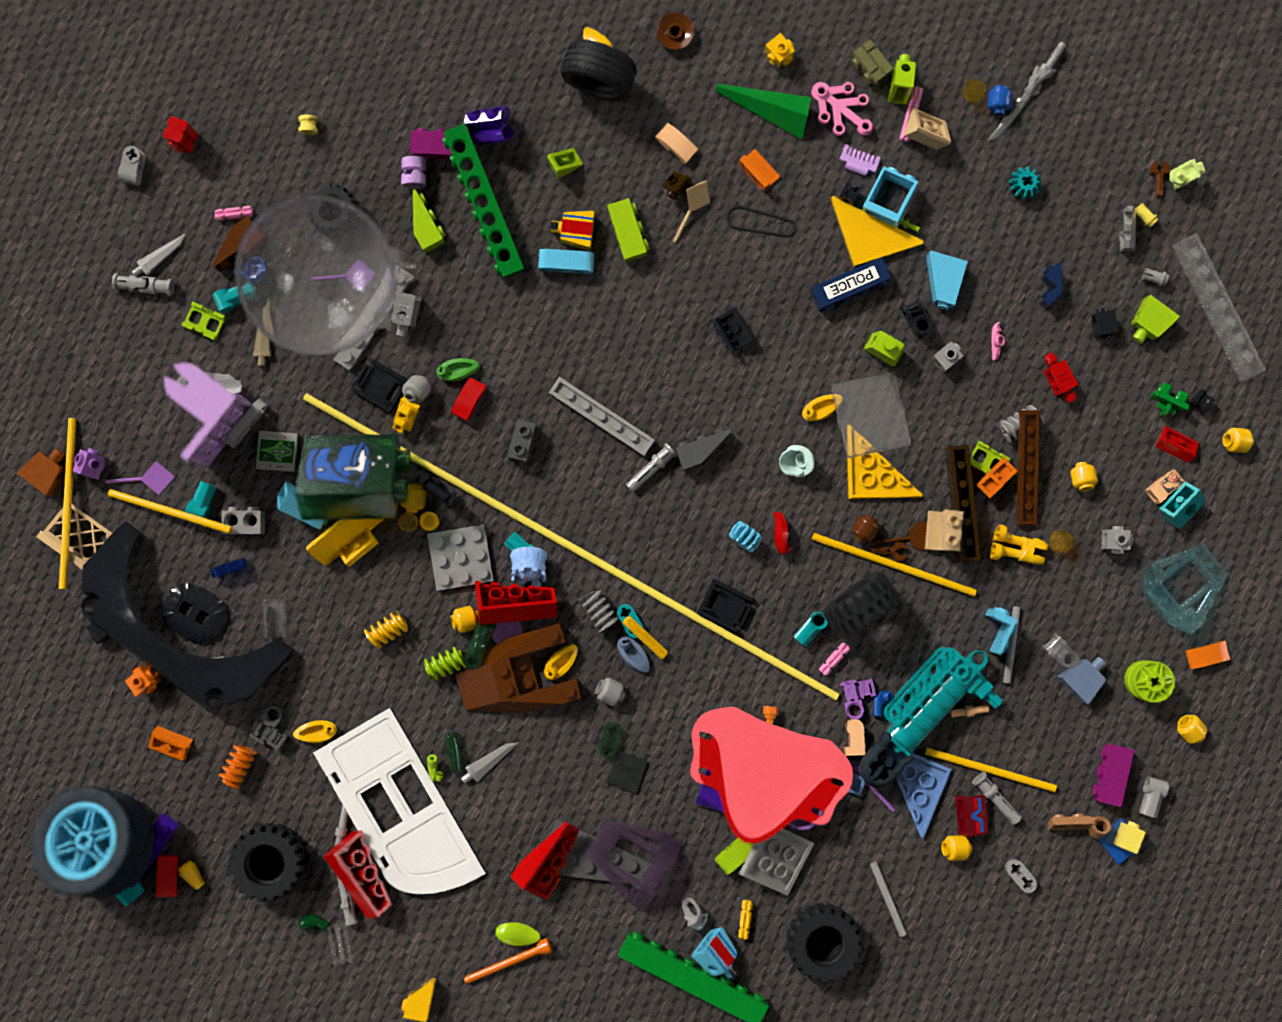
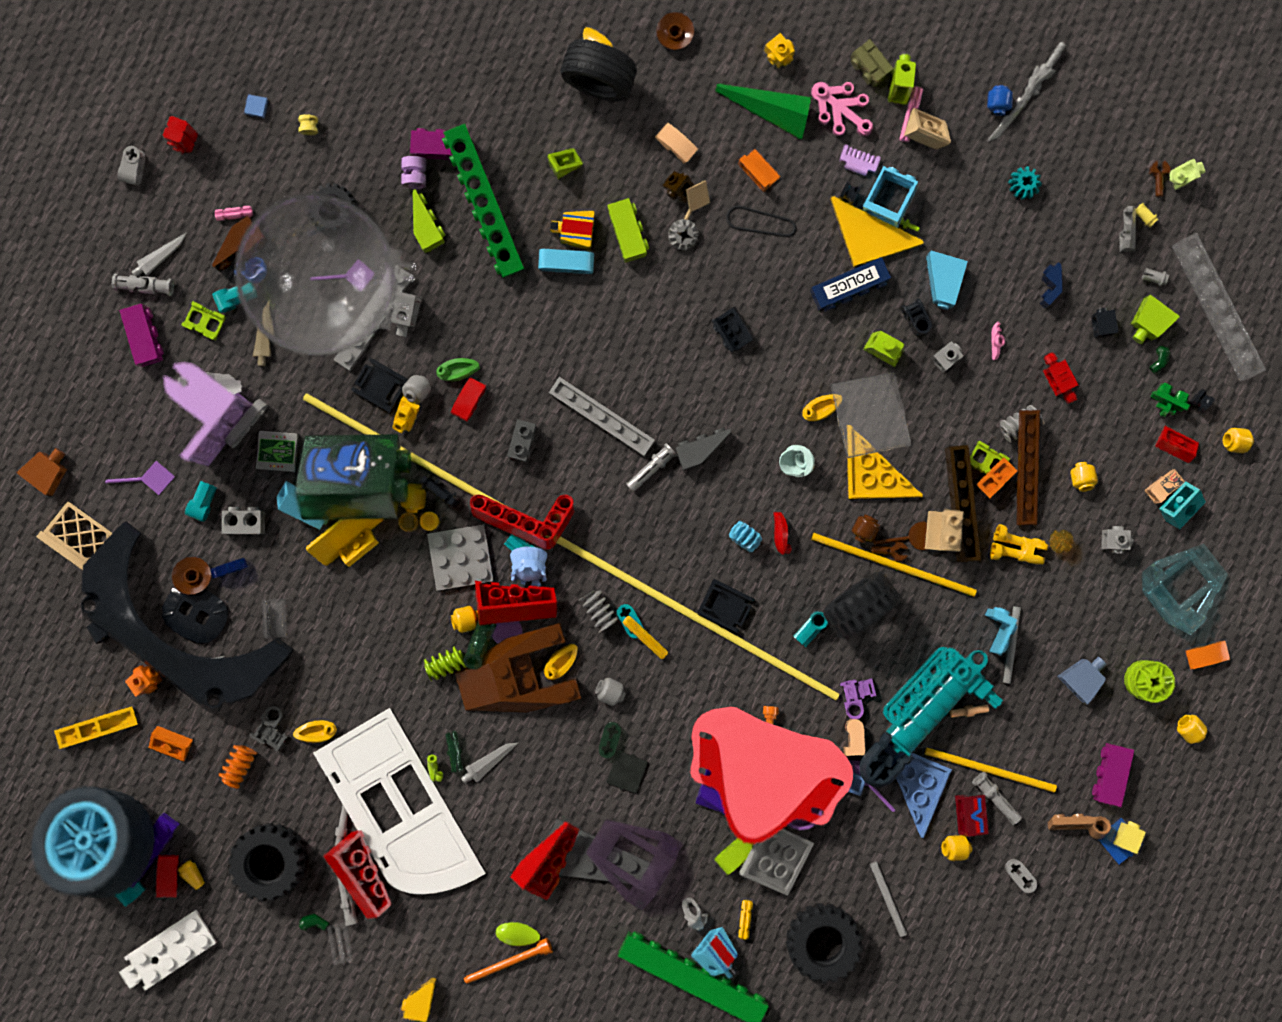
yellow piece [59,418,76,590] -> none
medium lavender brick [73,448,106,480] -> none
yellow piece [108,489,233,534] -> none
yellow piece [364,610,408,649] -> none
dark purple piece [465,106,515,144] -> none
sand blue arm [617,636,650,673] -> none
bright pink axle [819,643,850,676] -> none
blue arm [873,690,893,716] -> none
clear yellow gear [962,78,987,103] -> none
clear piece [1041,633,1079,668] -> none
light grey piece [1139,776,1169,818] -> none
none -> yellow slope [54,706,138,749]
none -> magenta brick [119,303,164,367]
none -> white hinge [119,910,217,990]
none -> reddish brown dish [172,557,211,595]
none -> medium blue tile [244,94,268,118]
none -> red beam [470,494,574,549]
none -> light grey gear [668,219,699,250]
none -> dark green arm [1149,346,1170,374]

